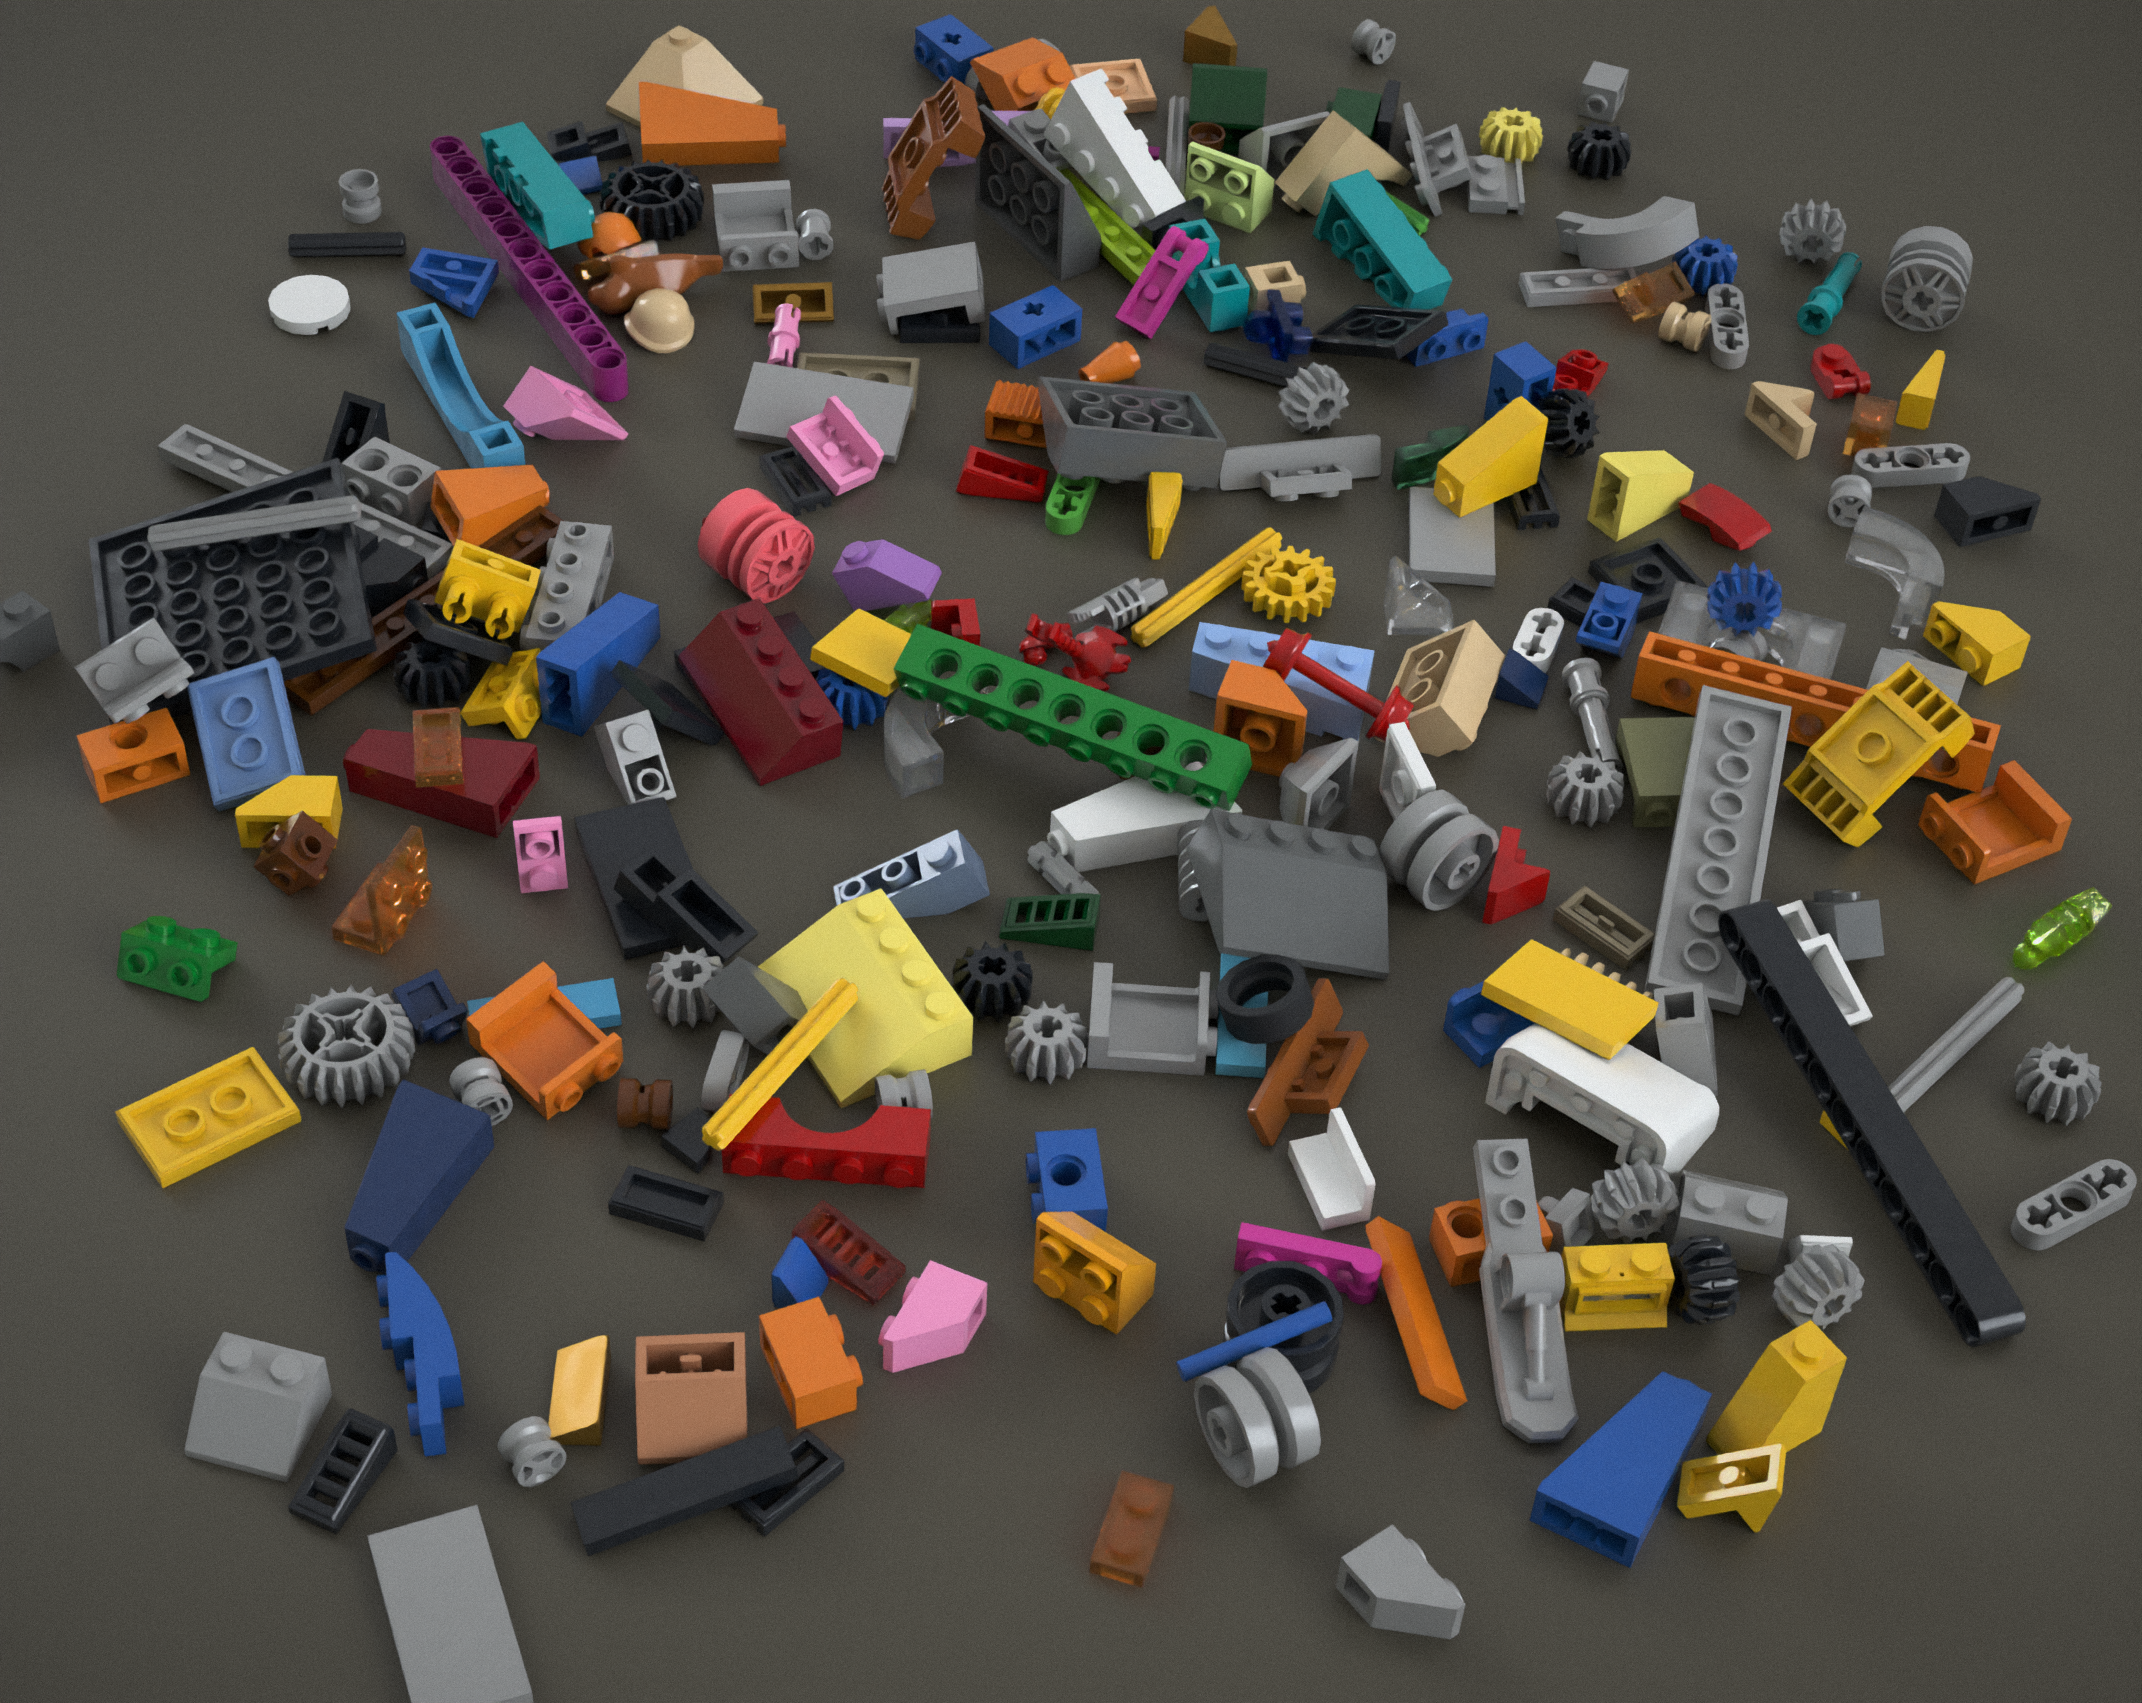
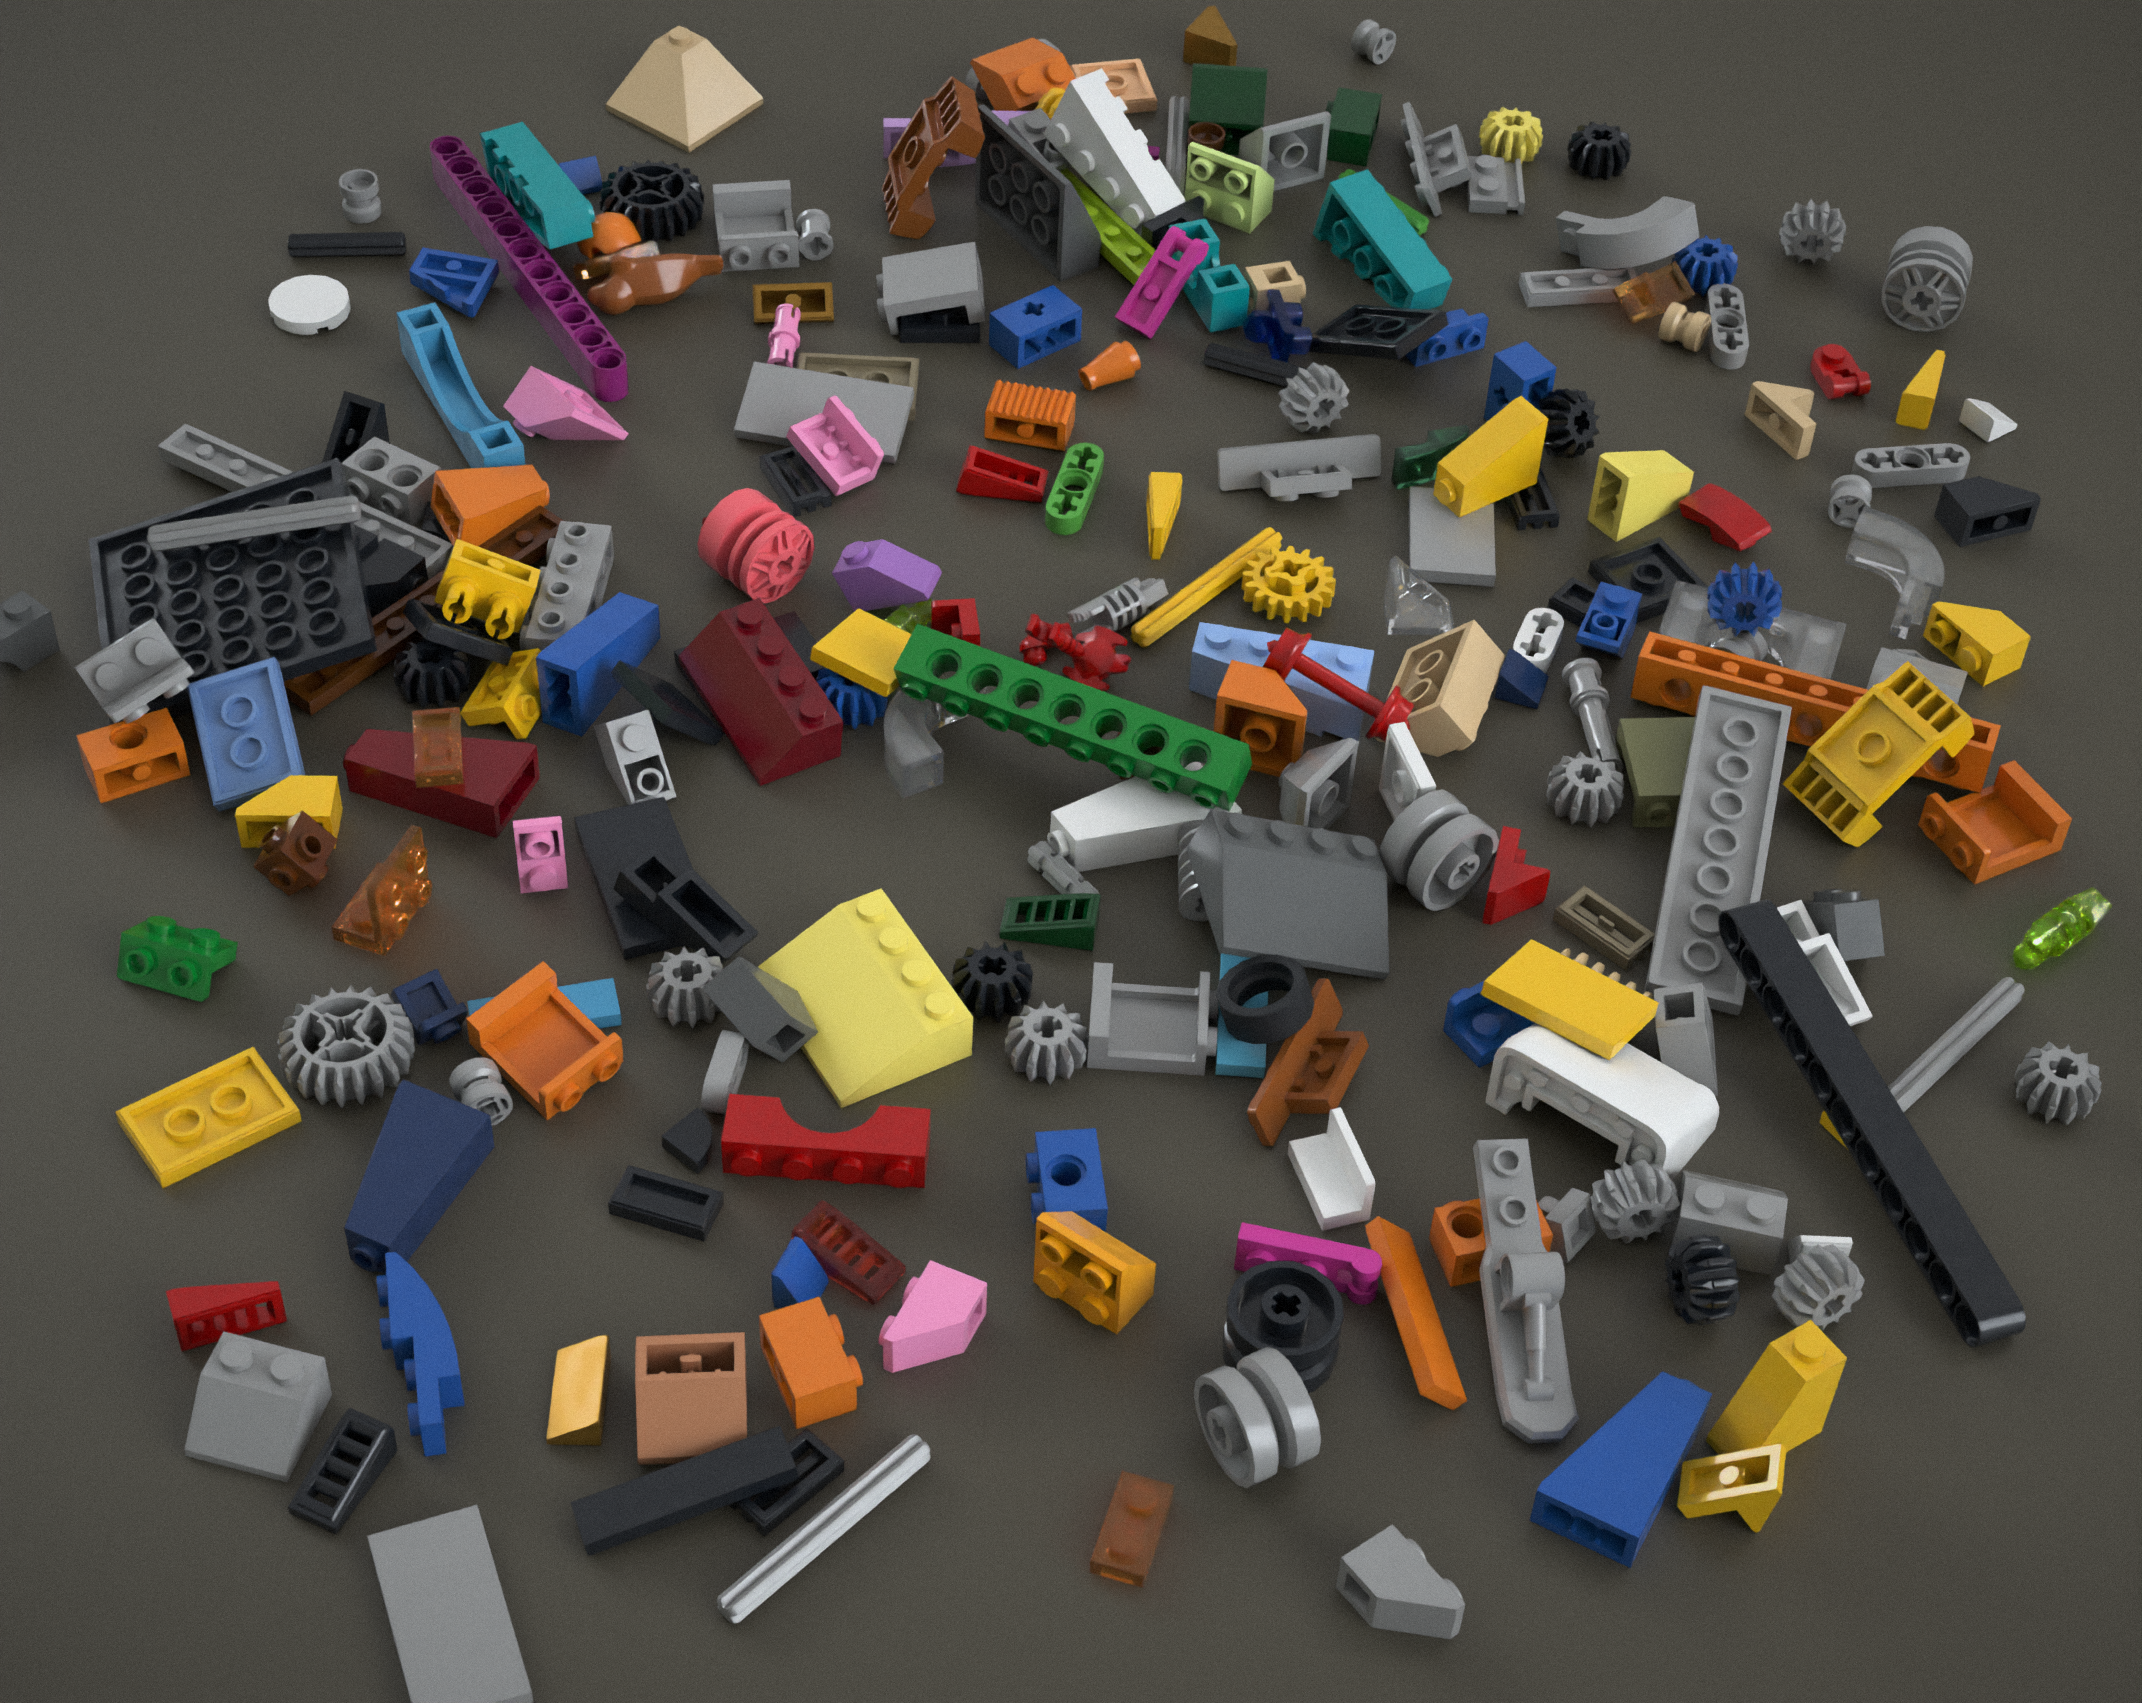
light grey wheel [497,1416,567,1487] -> none
black slope [546,121,632,162] -> none
reddish brown wheel [617,1078,673,1130] -> none
tan helmet [624,288,694,353] -> none
orange slope [639,82,786,166] -> none
yellow axle [702,978,858,1150] -> none
sand blue slope [833,829,990,918] -> none
light grey wheel [874,1069,933,1119] -> none
blue brick [914,14,994,85] -> none
dark grey slope [1038,376,1227,491] -> none
blue bar [1176,1301,1332,1382] -> none
tan arch [1275,110,1413,217] -> none
black tile [1375,80,1401,152] -> none
red slope [1553,349,1609,397] -> none
yellow window [1559,1243,1675,1332] -> none
light grey brick [1577,61,1629,123] -> none
teal pin [1797,252,1862,335] -> none
clear orange brick [1843,393,1898,456] -> none
light grey beam [2010,1159,2137,1250] -> none
none -> red slope [166,1281,287,1351]
none -> axle [717,1434,931,1624]
none -> white slope [1959,398,2017,442]

